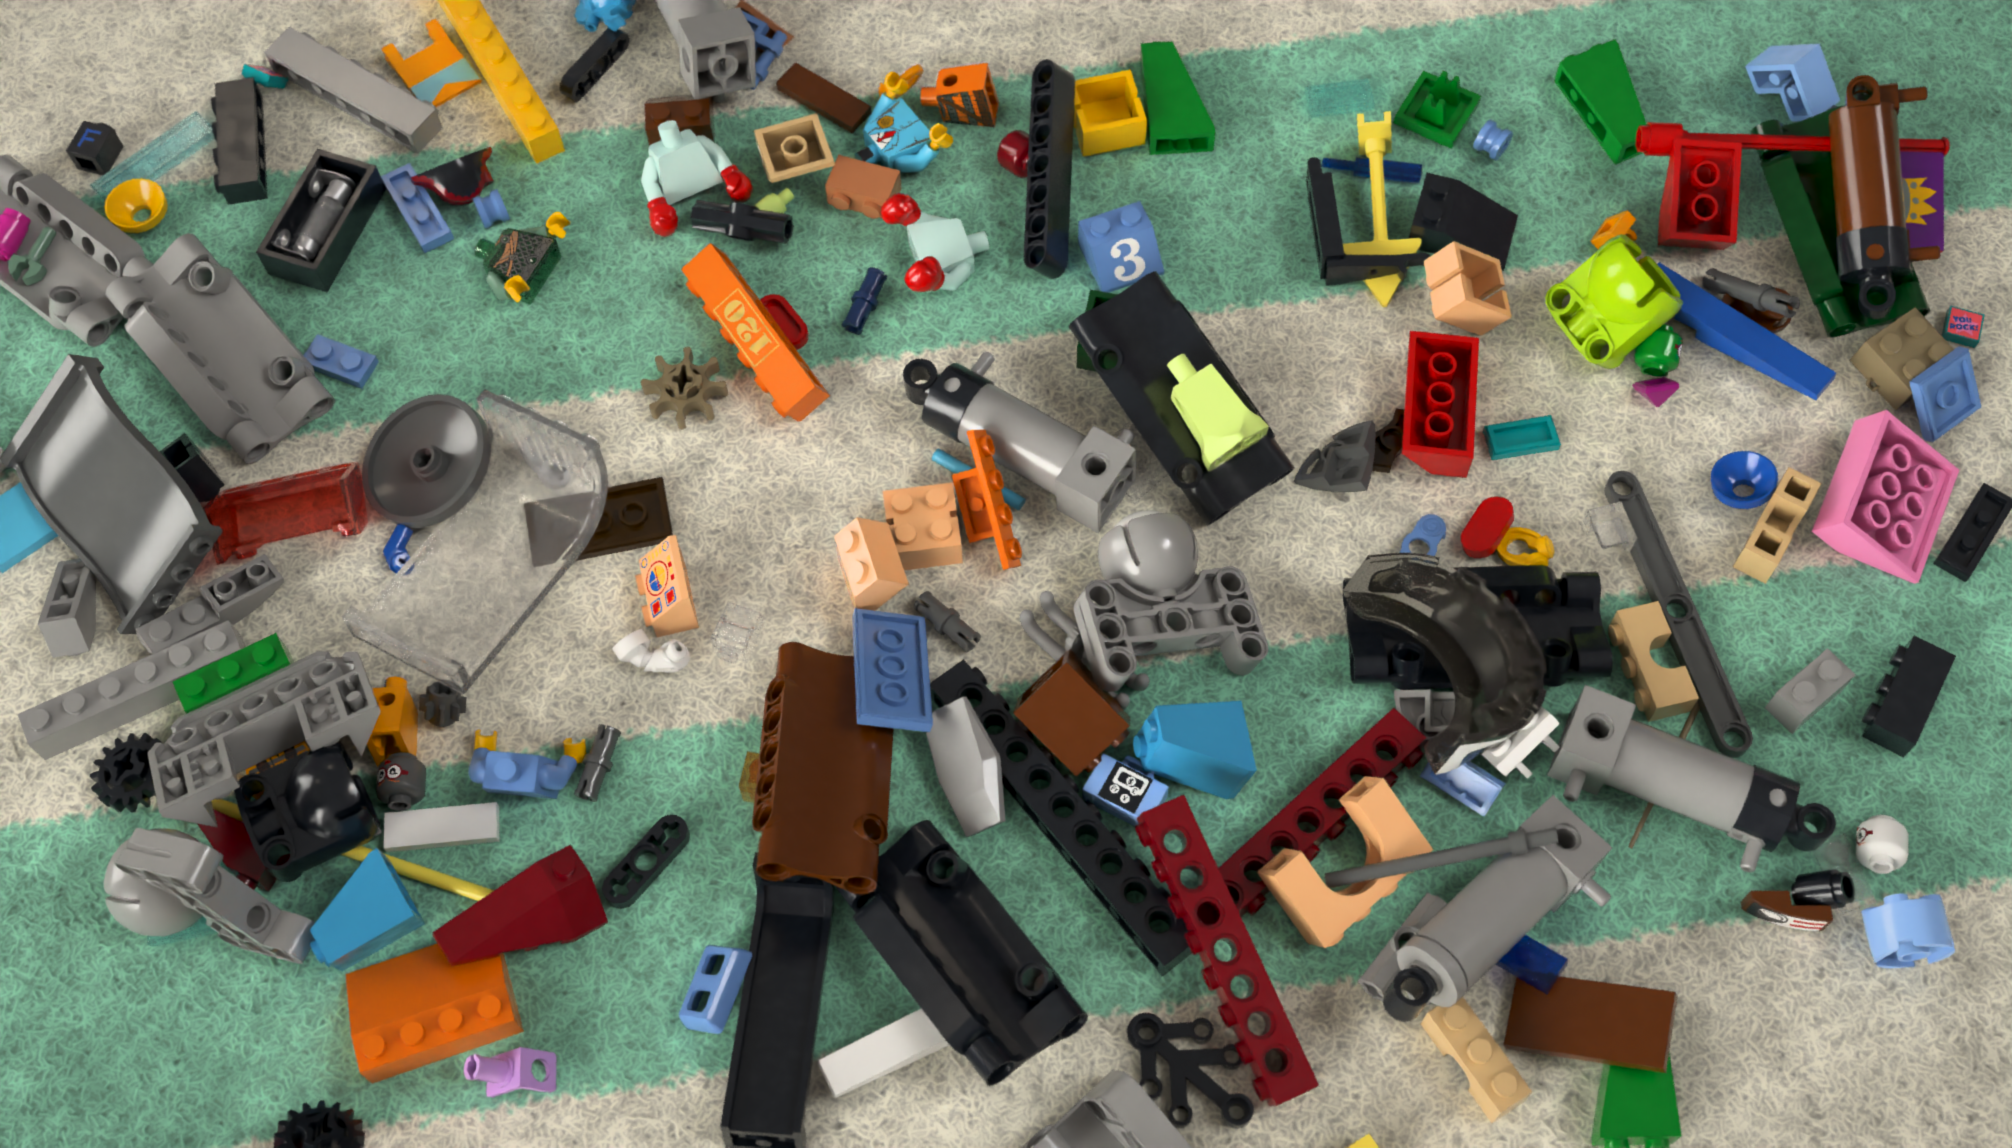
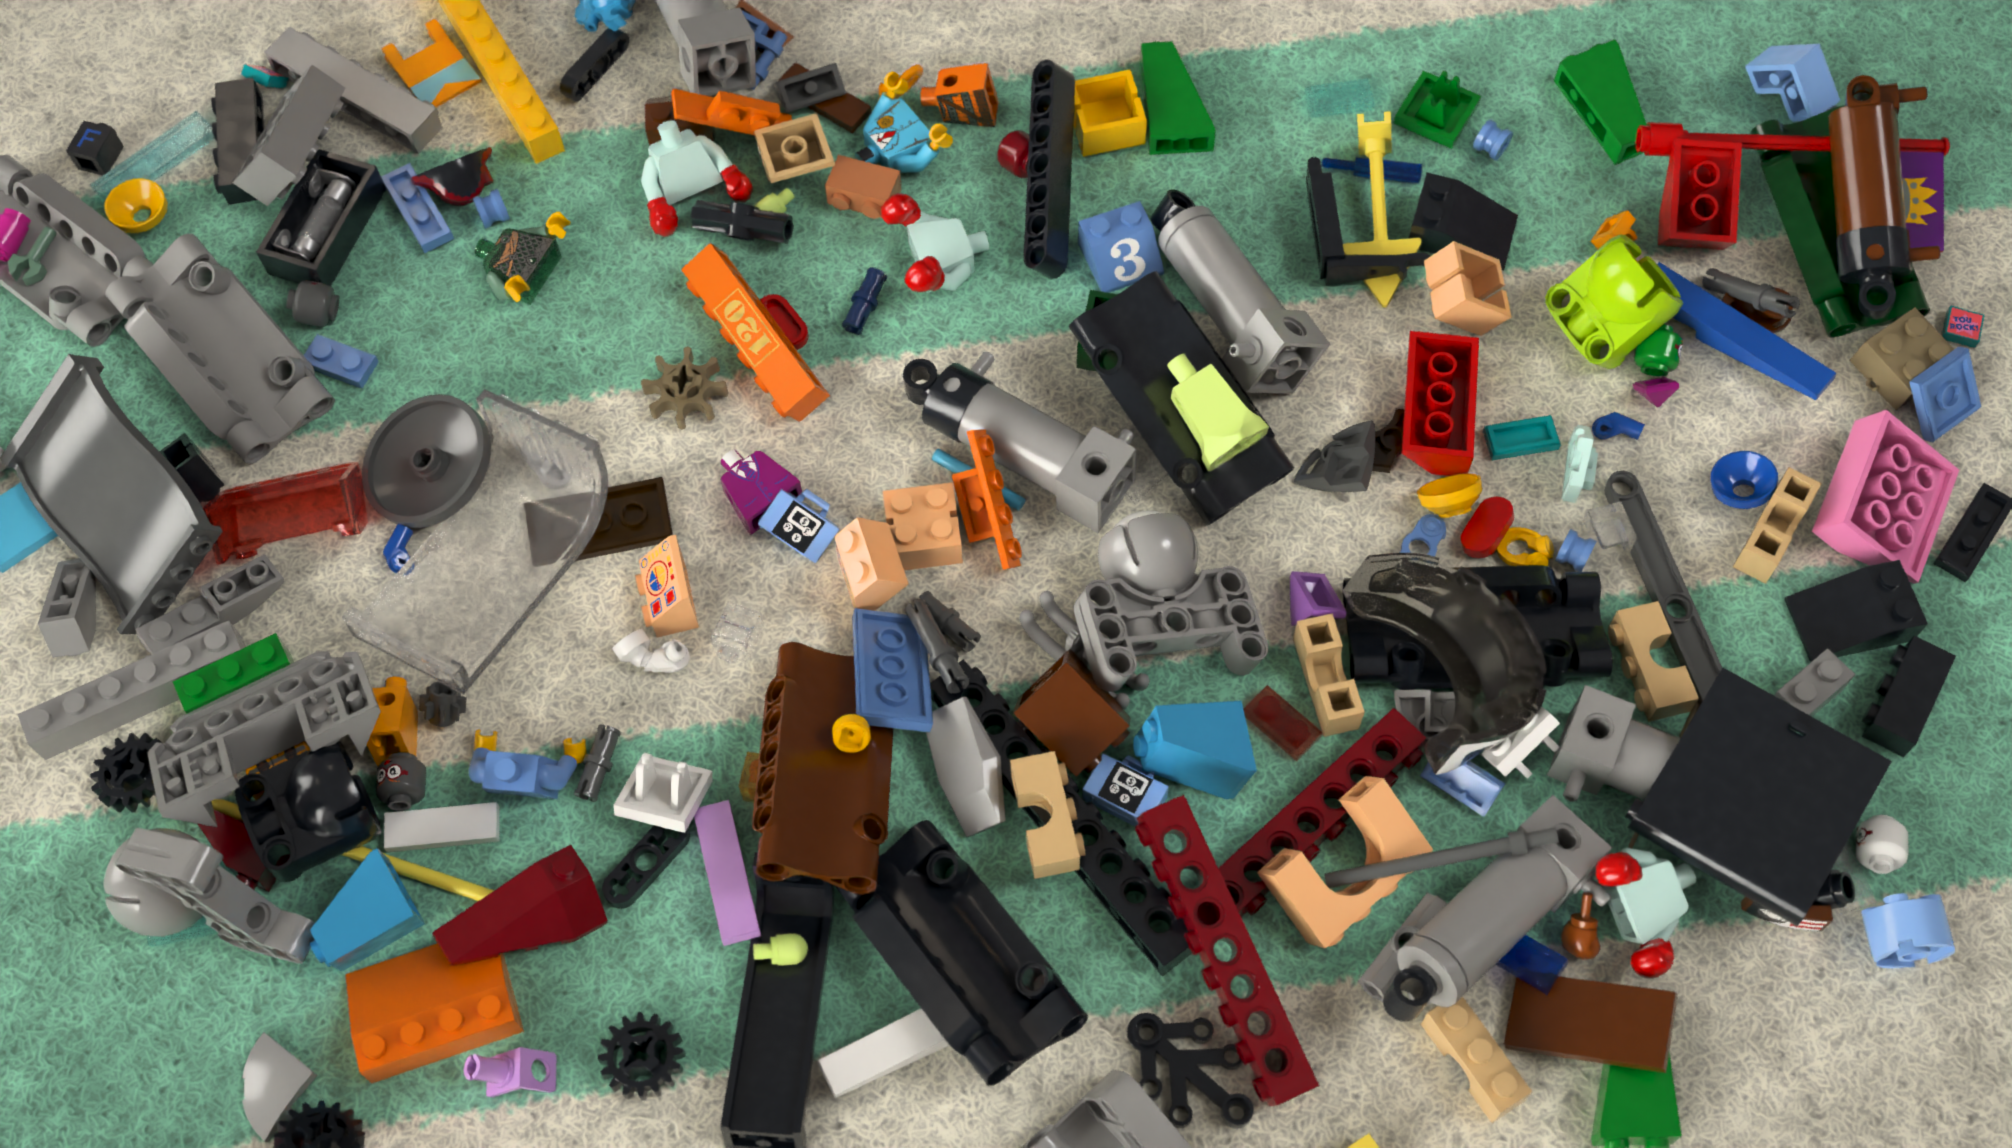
medium blue piece [679,945,752,1034] -> none
none -> light grey brick [233,64,345,206]
none -> light grey brick [242,1032,318,1142]
none -> dark grey head [286,280,339,327]
none -> black gear [598,1012,686,1101]
none -> white plate [614,753,713,833]
none -> orange bracket [671,89,792,136]
none -> lavender tile [694,800,761,946]
none -> magenta torso [720,450,802,535]
none -> yellowish green cylinder [753,934,808,966]
none -> piece [758,489,839,563]
none -> dark grey slope [774,63,846,113]
none -> yellow tile [832,714,871,753]
none -> dark grey pin [905,599,970,693]
none -> tan arch [1010,751,1086,879]
none -> light grey piece [1151,189,1331,394]
none -> clear red plate [1243,685,1323,761]
none -> medium lavender slope [1290,571,1347,626]
none -> tan arch [1293,613,1365,737]
none -> yellow piece [1417,474,1482,518]
none -> medium blue wheel [1555,529,1597,572]
none -> light aqua plate [1561,425,1598,503]
none -> dark orange piece [1561,892,1601,960]
none -> blue arm [1592,412,1645,440]
none -> light aqua torso [1596,848,1696,979]
none -> black door [1625,668,1892,926]
none -> black slope [1784,560,1928,663]

